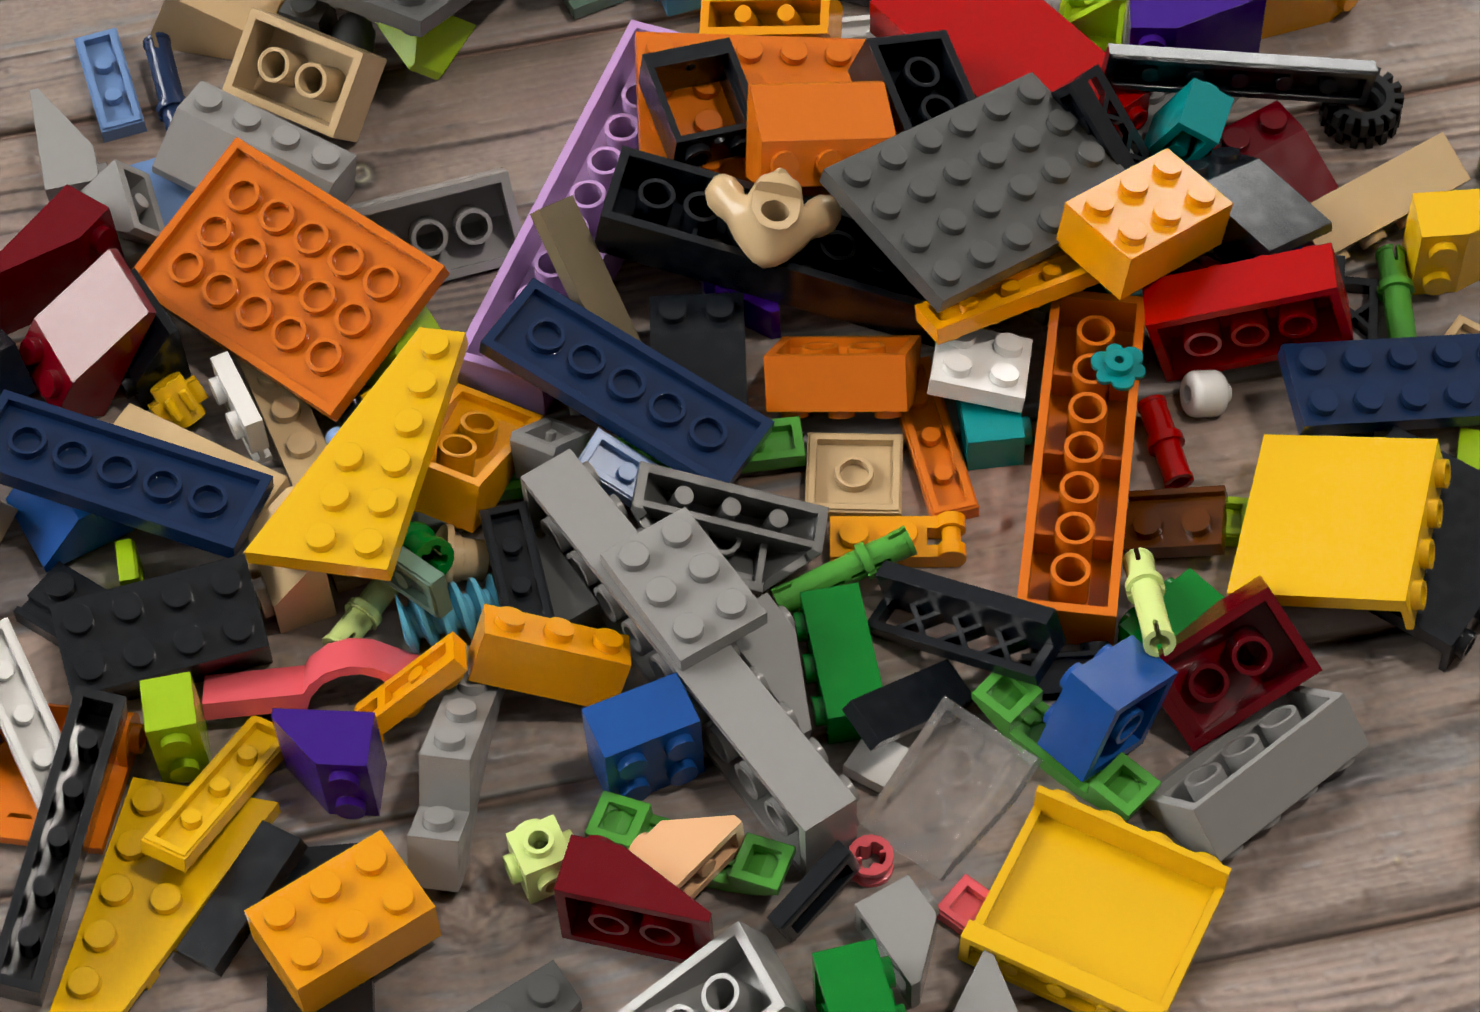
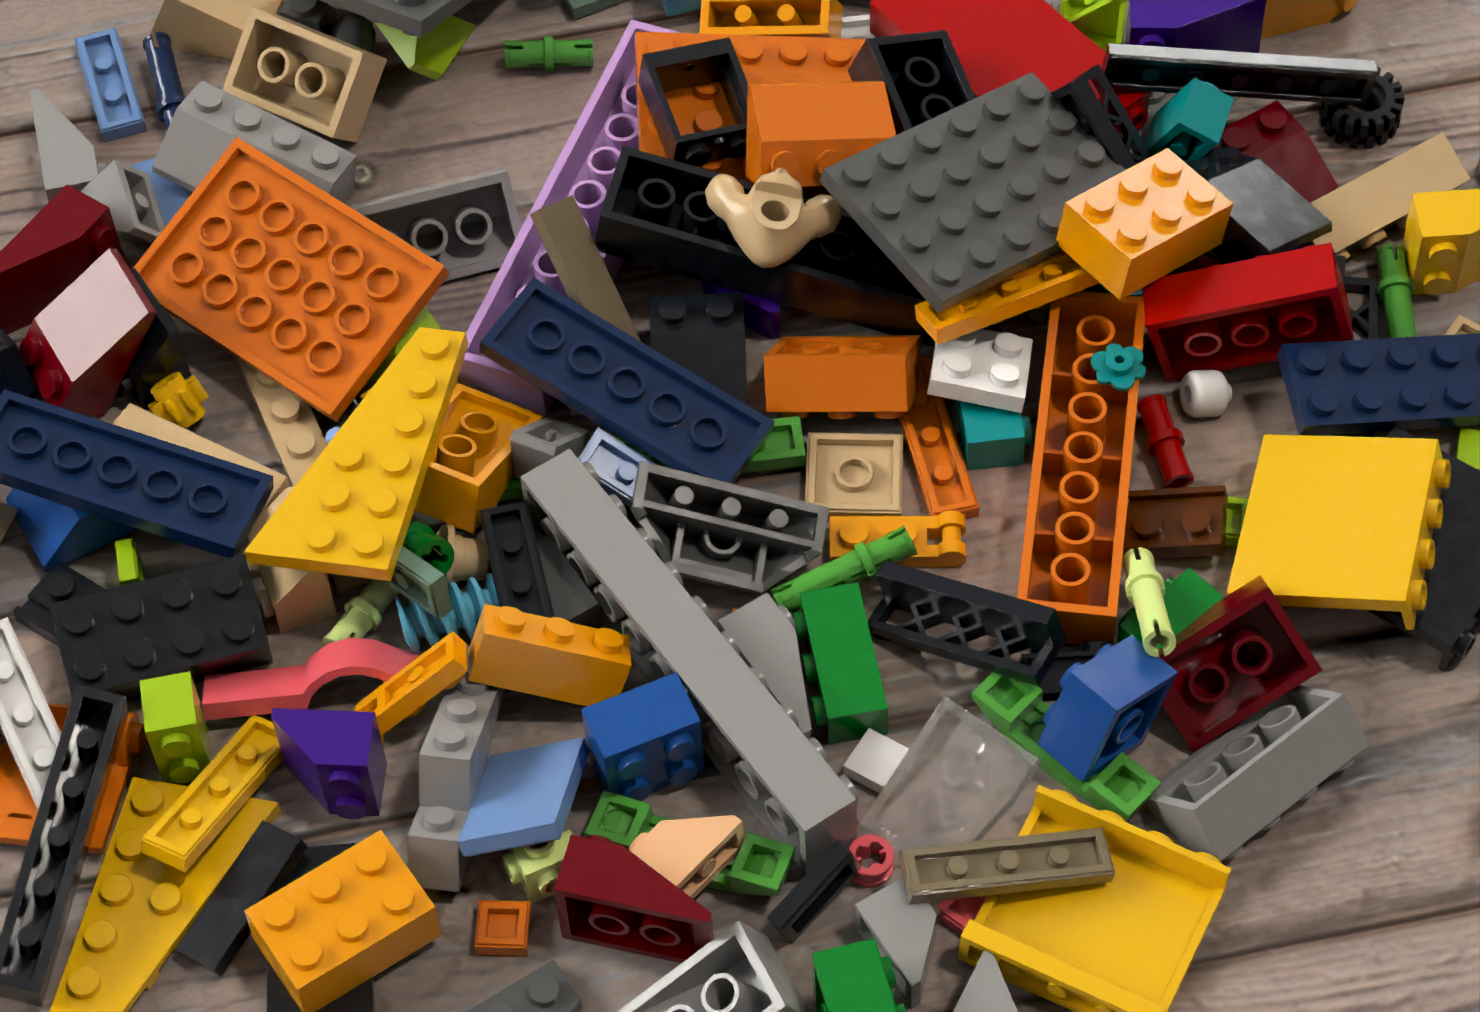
white plate [208,351,273,464] -> none
light grey plate [600,507,768,672] -> none
black tile [842,659,974,751] -> none
none -> medium blue tile [457,737,590,857]
none -> orange tile [474,900,532,957]
none -> bright green pin [505,36,593,71]
none -> dark tan tile [899,827,1115,904]

